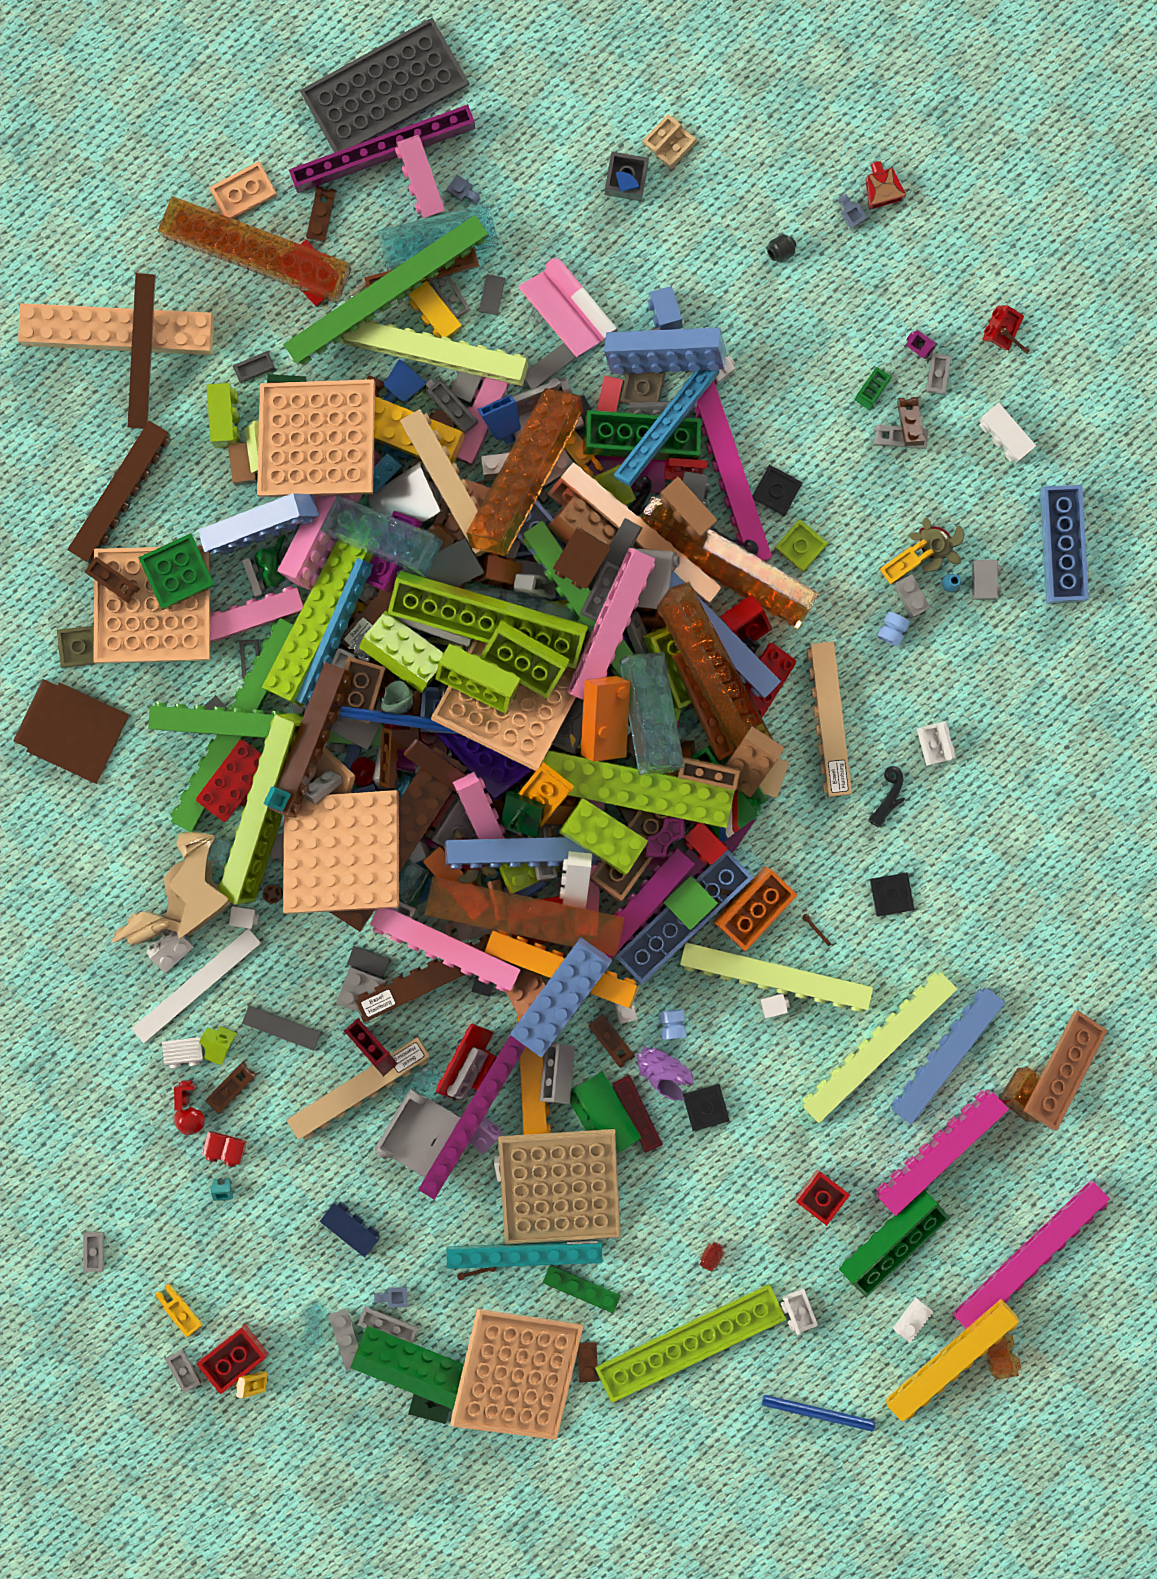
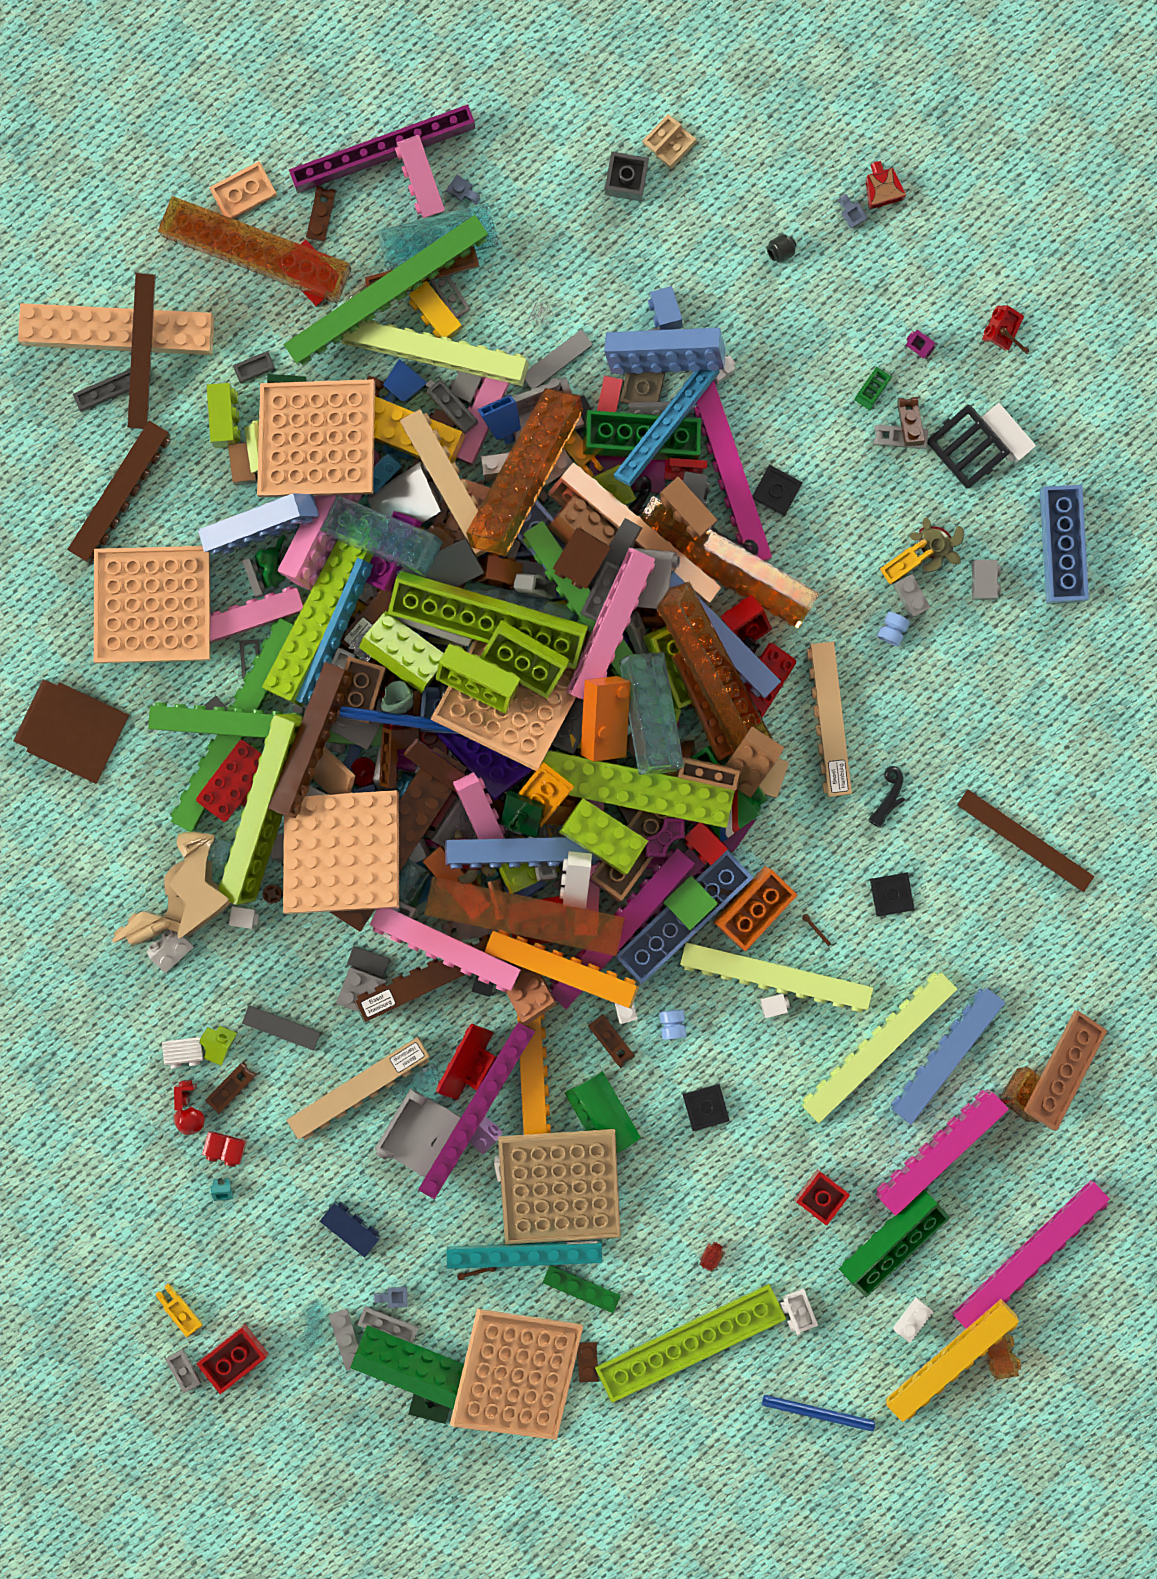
olive tile [57,626,95,668] -> none
light grey plate [83,1232,104,1272] -> none
reddish brown plate [85,557,140,604] -> none
white tile [131,929,261,1043] -> none
green plate [138,533,215,610] -> none
yellow plate [236,1371,268,1398] -> none
teal tile [263,786,291,812] -> none
dark grey plate [300,18,469,153] -> none
light grey plate [304,770,343,804] -> none
dark red brick [344,1018,398,1077] -> none
light grey plate [447,1047,489,1100] -> none
dark grey tile [479,274,506,316] -> none
medium blue brick [510,937,613,1058] -> none
bright pink door [519,258,617,357] -> none
light grey brick [540,1043,575,1104] -> none
dark red tile [612,1075,663,1153] -> none
blue tile [616,172,639,192] -> none
medium lavender head [637,1046,694,1101] -> none
lime tile [774,519,828,572] -> none
white bracket [917,721,955,766] -> none
light grey plate [926,353,951,395] -> none
dark azure cone [942,573,961,592] -> none
none -> dark grey tile [73,369,151,412]
none -> black bar [927,405,1010,489]
none -> reddish brown tile [957,789,1095,892]

